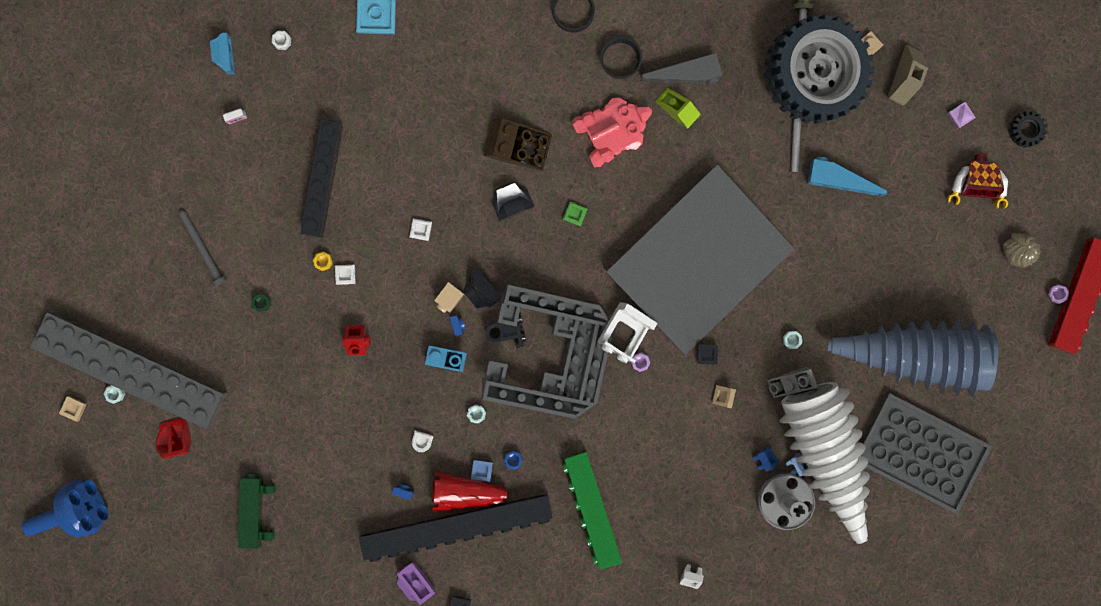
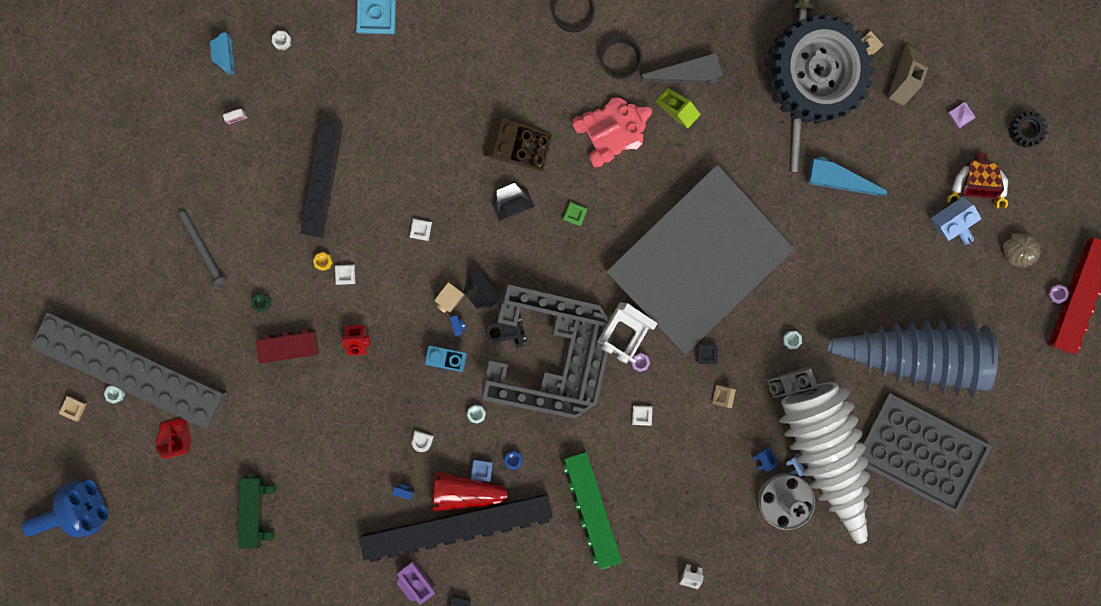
none -> dark red brick [256,329,319,364]
none -> white tile [632,405,652,426]
none -> light blue brick [930,197,981,245]

